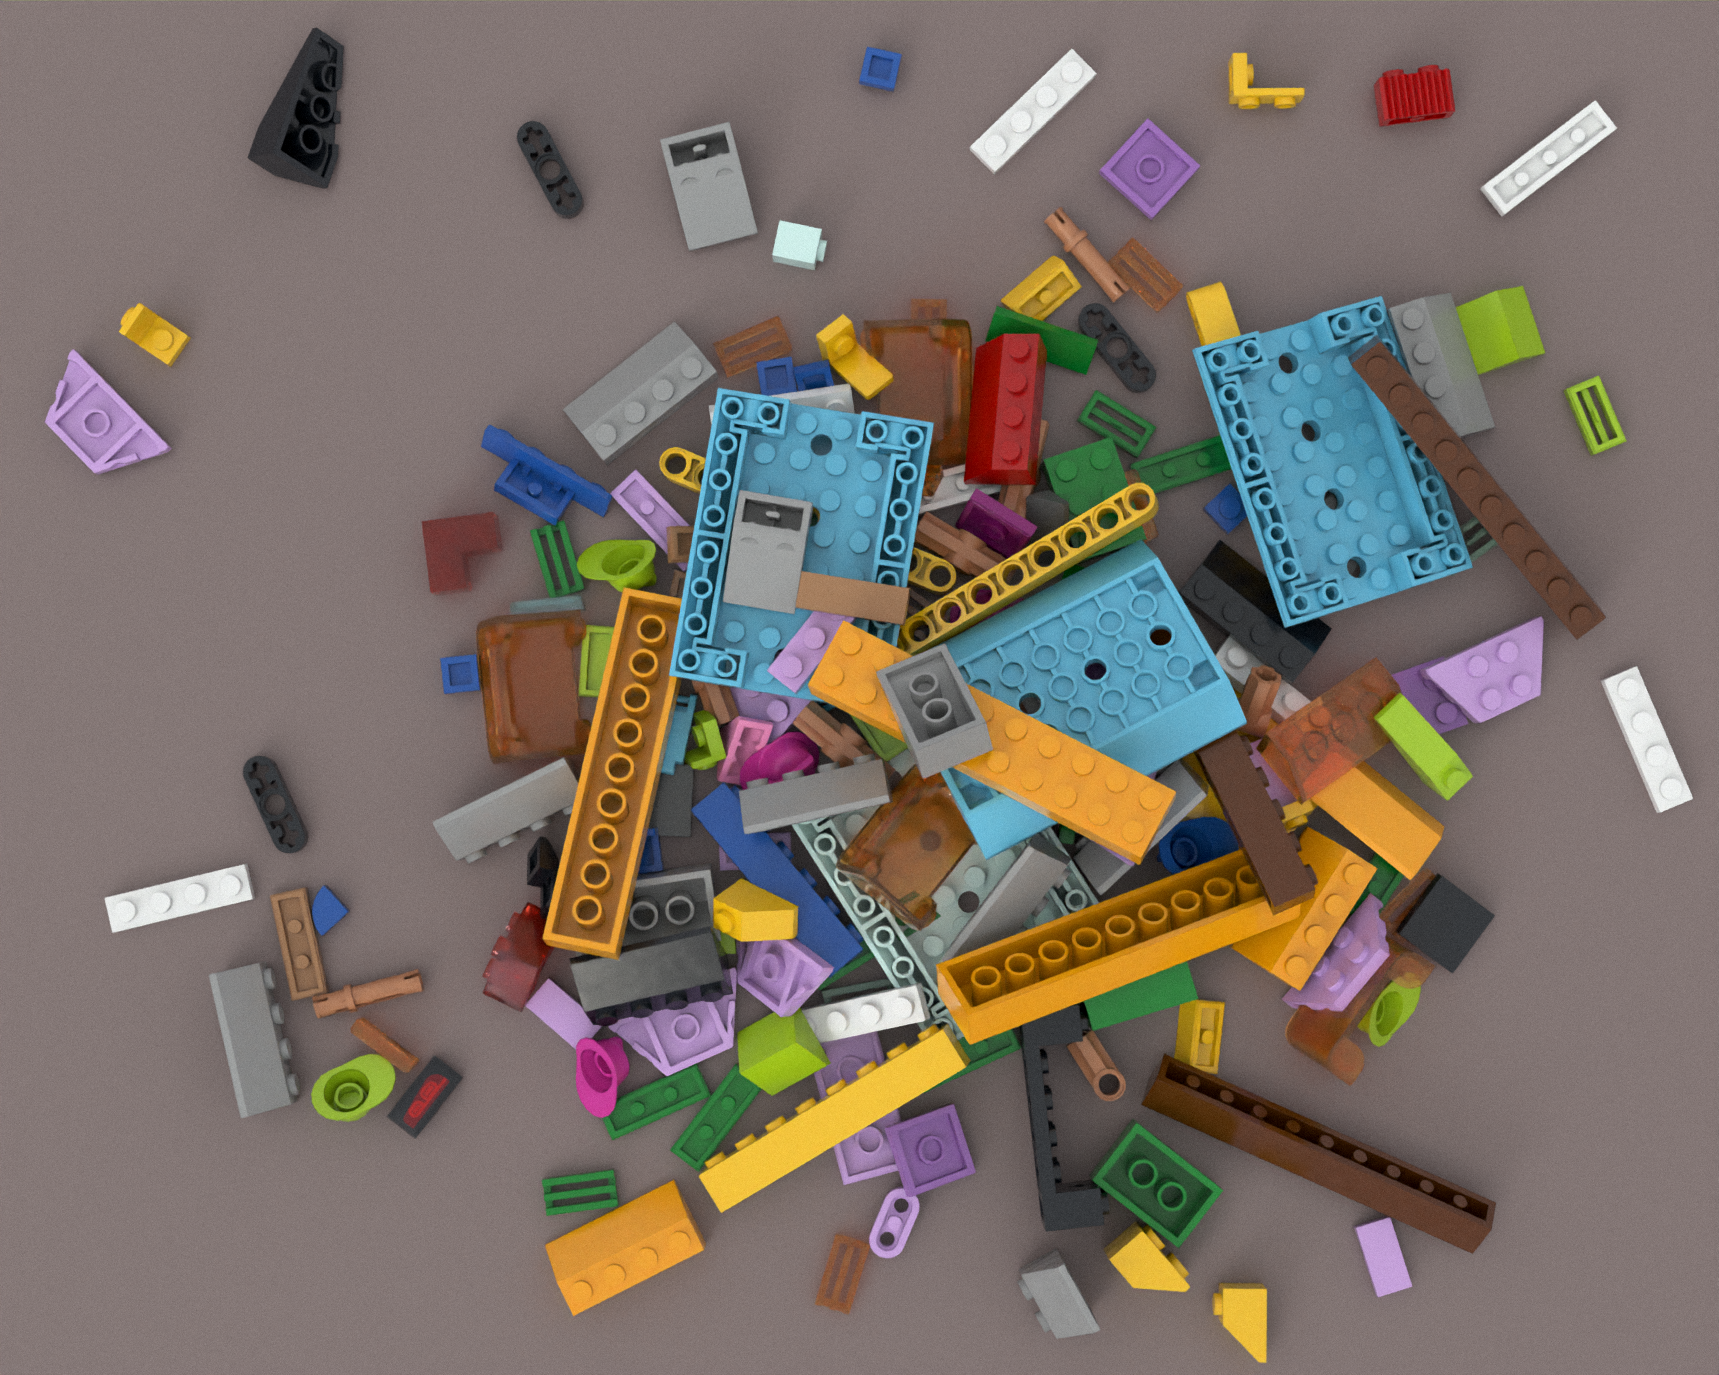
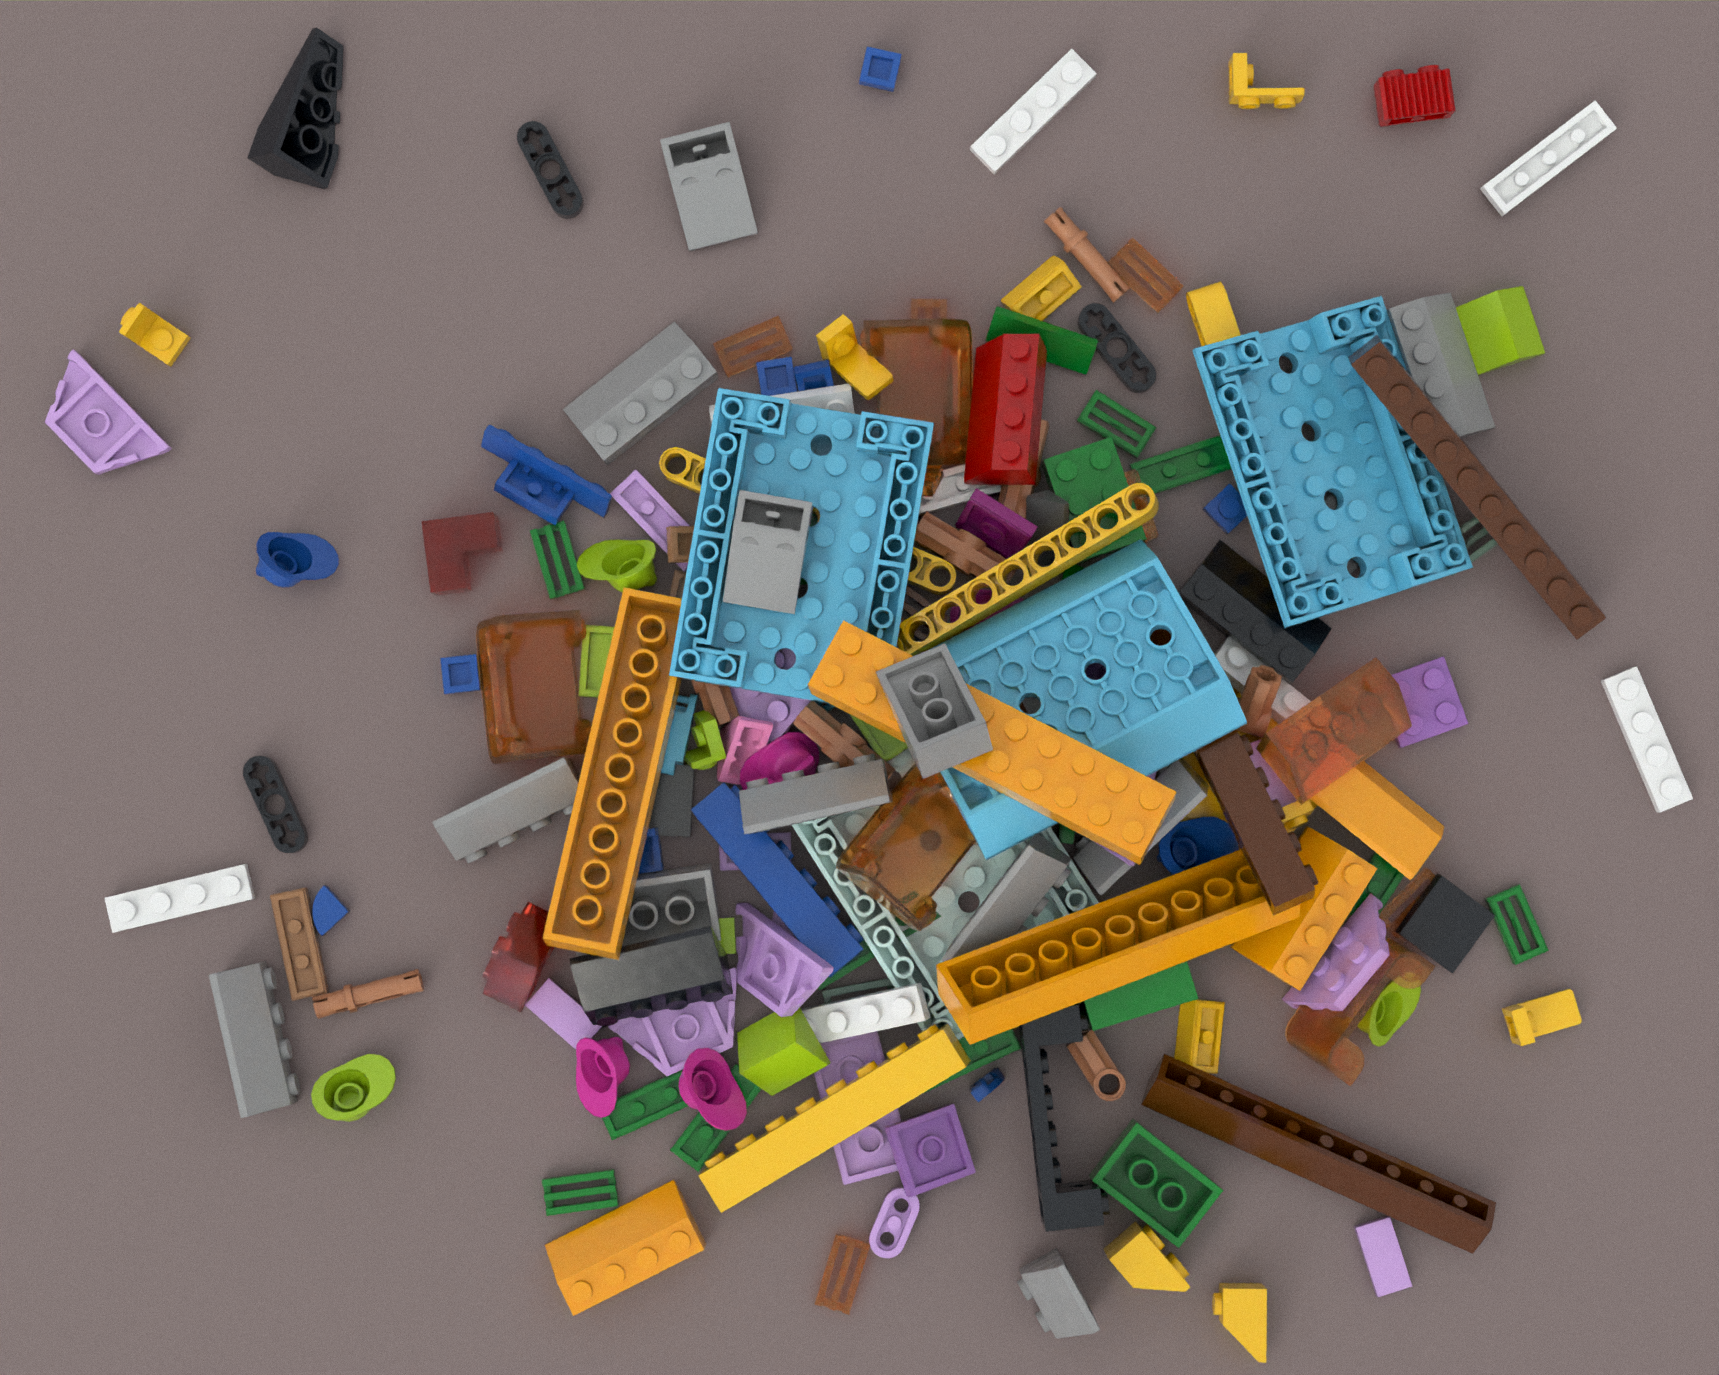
clear orange tile [350,1017,420,1073] -> none
slope [387,1056,463,1139] -> none
clear light blue tile [510,595,586,619] -> none
black slope [527,836,560,920] -> none
yellow slope [713,878,798,942] -> none
lavender plate [767,611,857,694] -> none
light aqua brick [772,220,827,270] -> none
medium nougat tile [795,571,911,626] -> none
medium lavender plate [1099,118,1200,221] -> none
lime slope [1373,693,1473,801] -> none
lavender wing [1420,616,1544,723] -> none
lime tile [1563,376,1627,456] -> none
none -> blue piece [256,532,339,588]
none -> dark pink piece [678,1048,747,1131]
none -> blue tile [969,1068,1005,1102]
none -> green tile [1485,884,1549,965]
none -> yellow bracket [1502,989,1582,1046]

